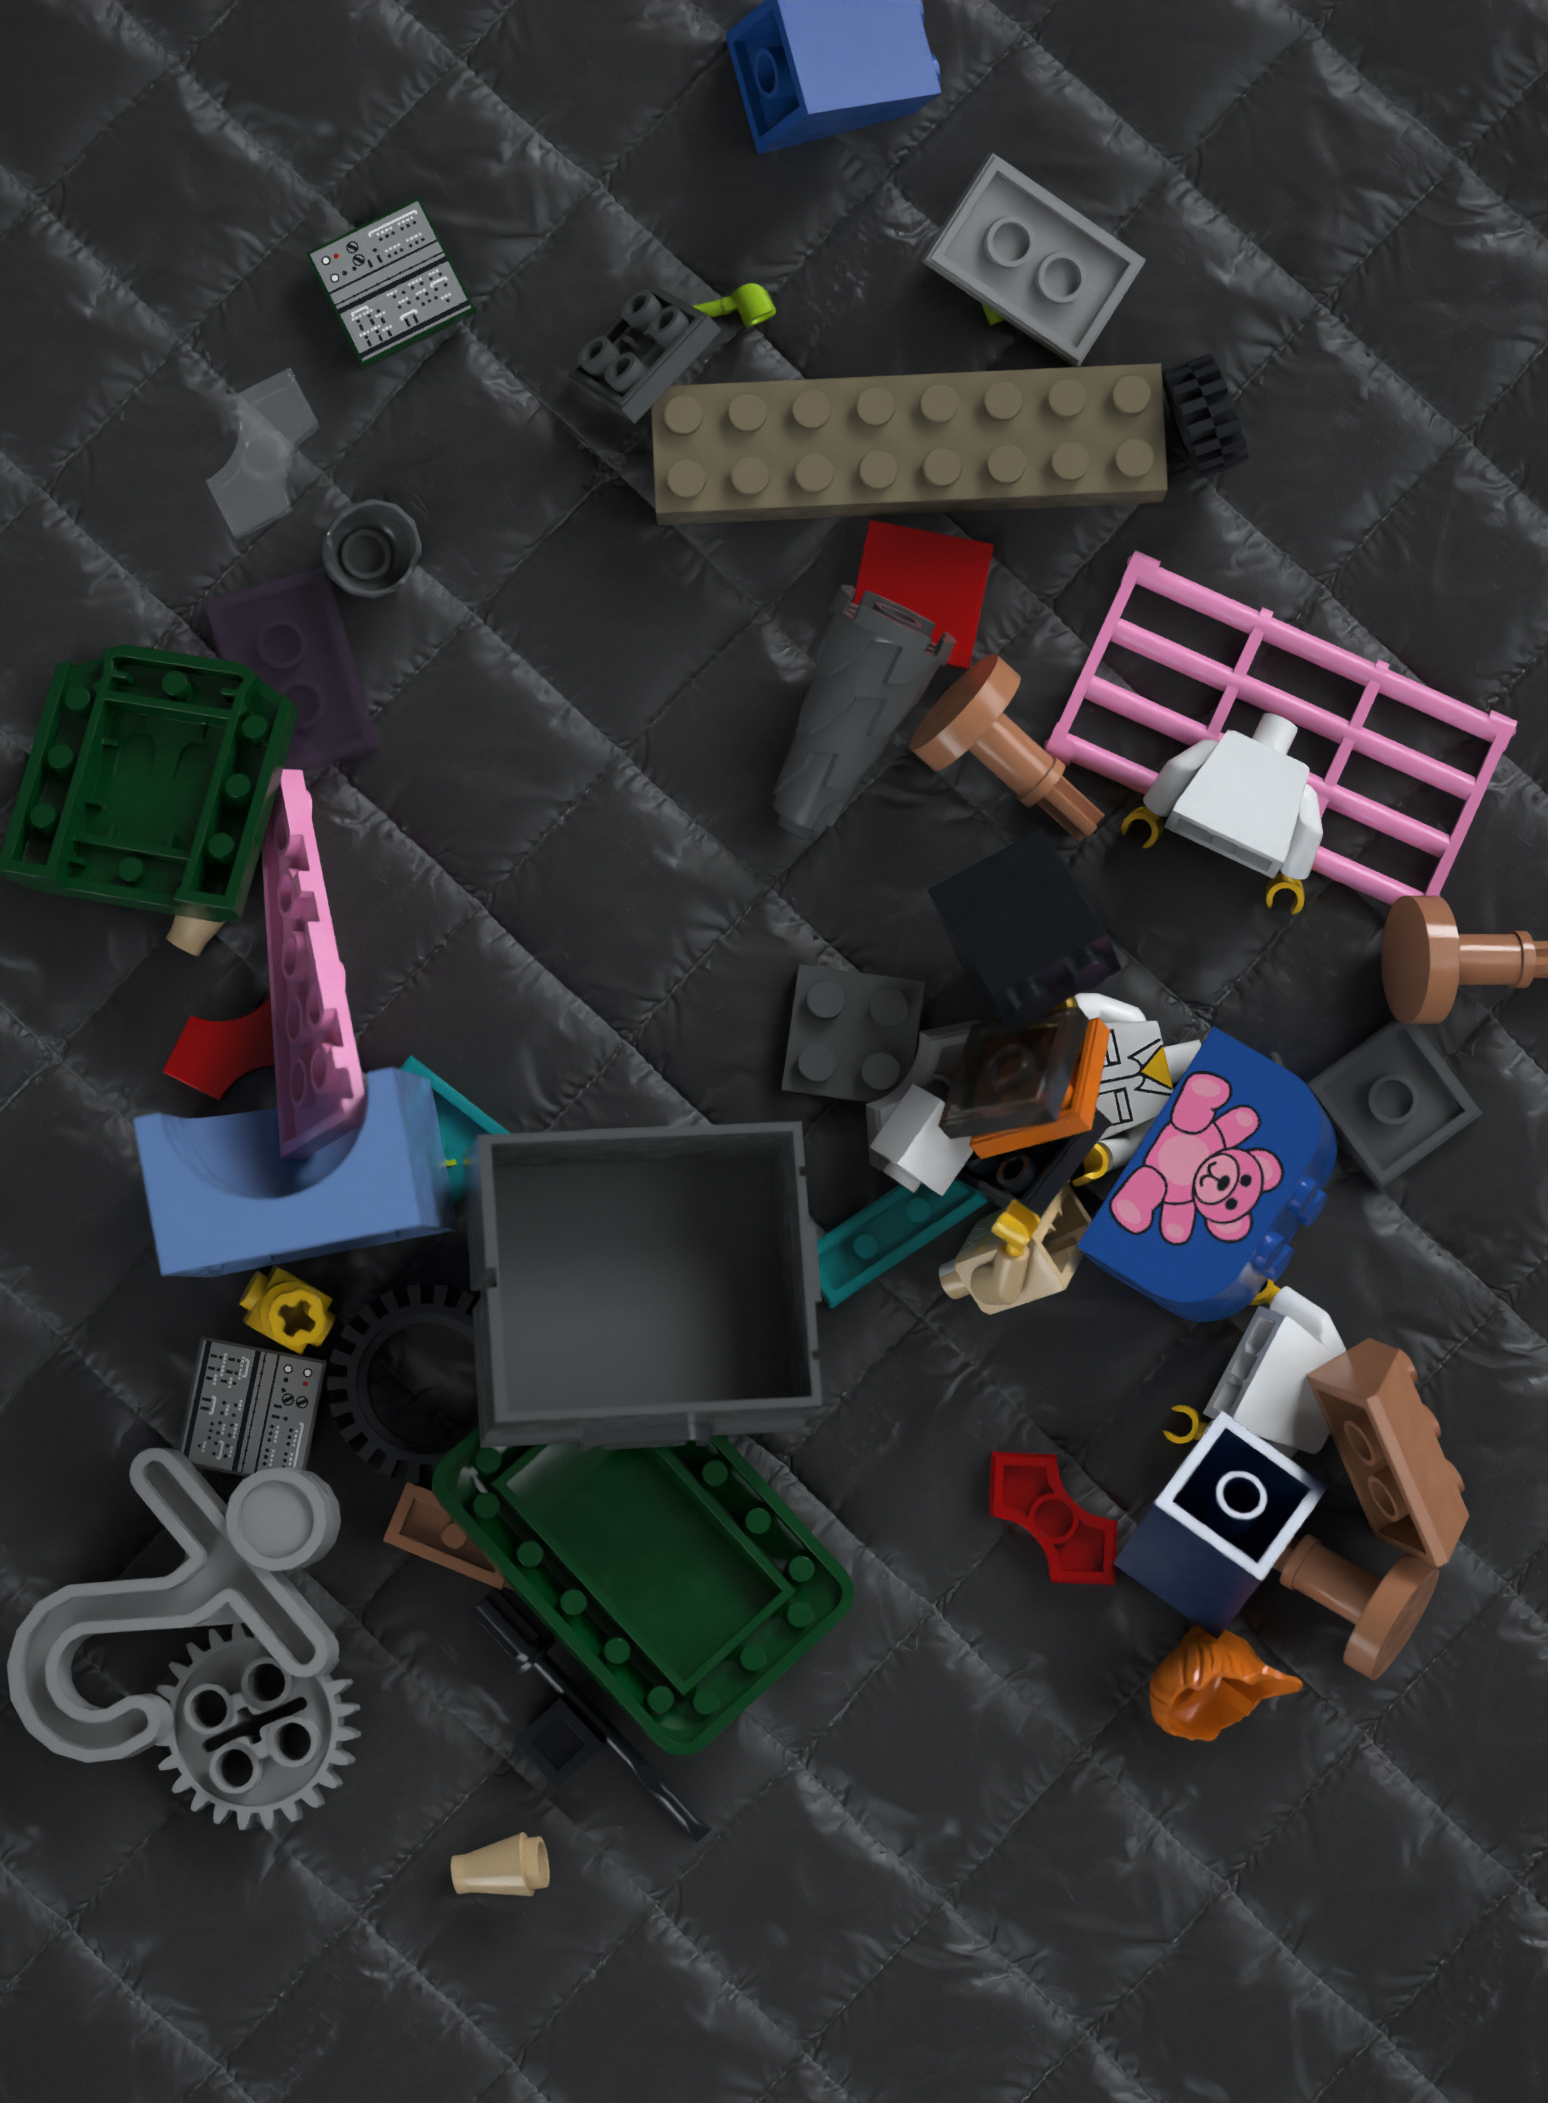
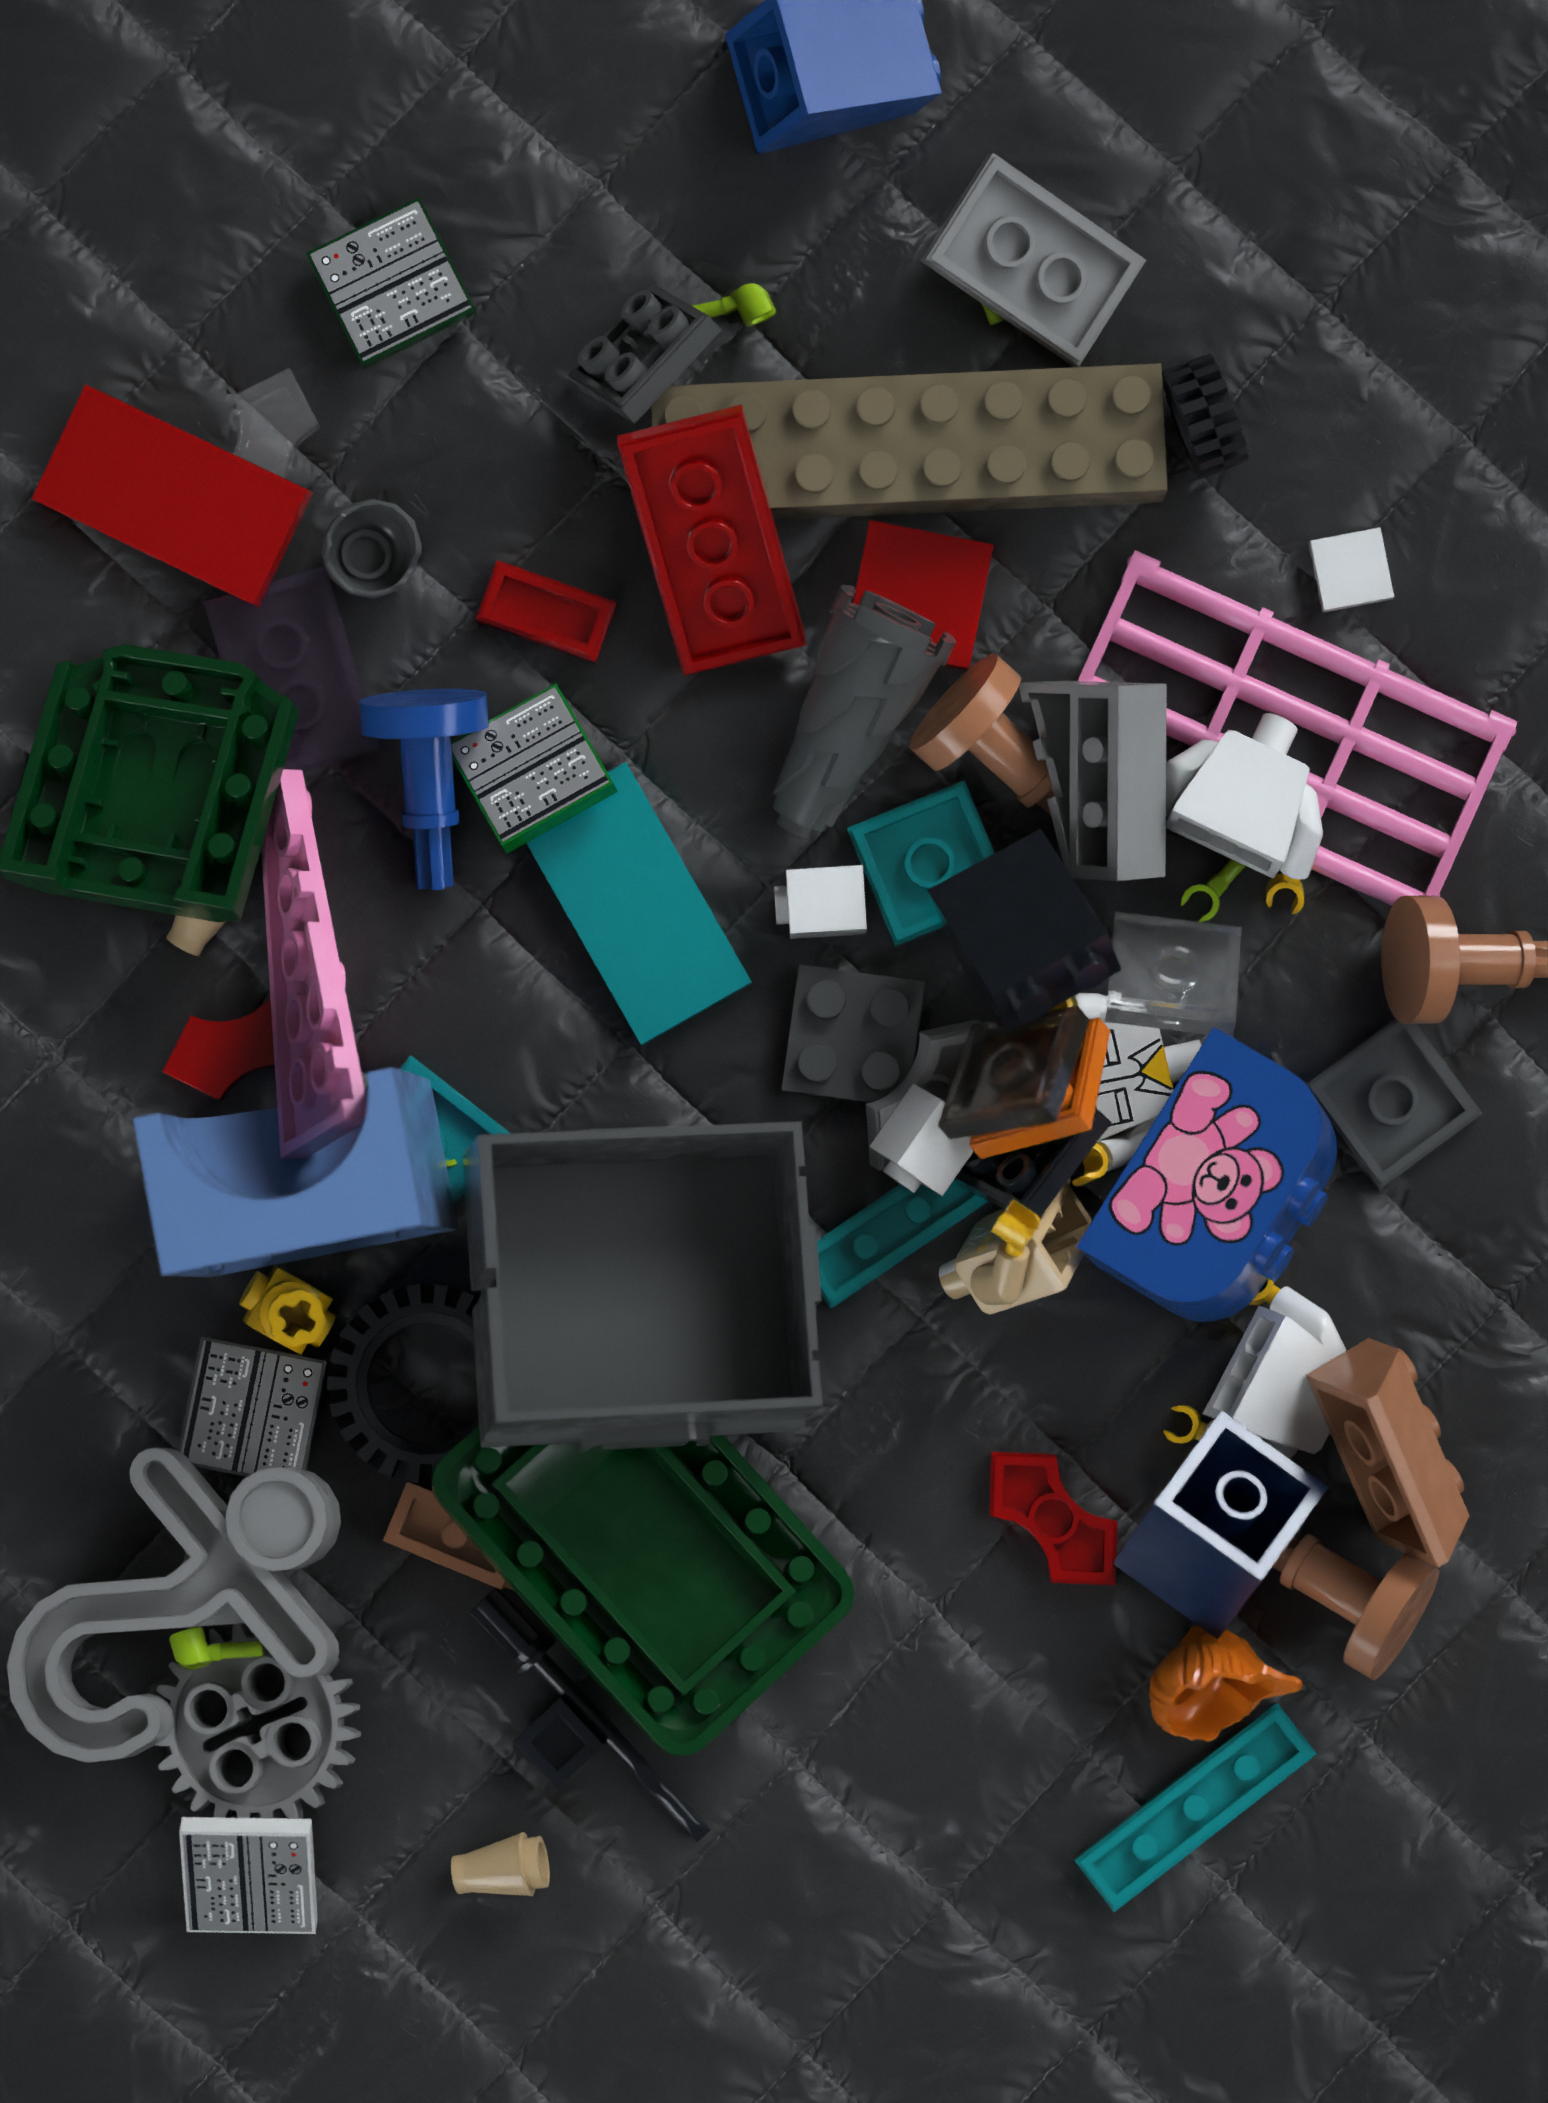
none -> red tile [31,384,313,607]
none -> lime hand [169,1627,264,1670]
none -> tile [179,1817,317,1934]
none -> blue piece [359,689,489,890]
none -> light grey tile [451,683,618,854]
none -> red tile [476,560,617,664]
none -> teal tile [526,762,752,1046]
none -> red tile [617,404,807,676]
none -> white brick [774,865,867,939]
none -> teal tile [847,780,995,947]
none -> light grey wedge [1019,681,1167,881]
none -> teal tile [1073,1702,1317,1912]
none -> clear tile [1105,912,1242,1037]
none -> lime hand [1181,859,1246,922]
none -> white piece [1309,527,1394,613]

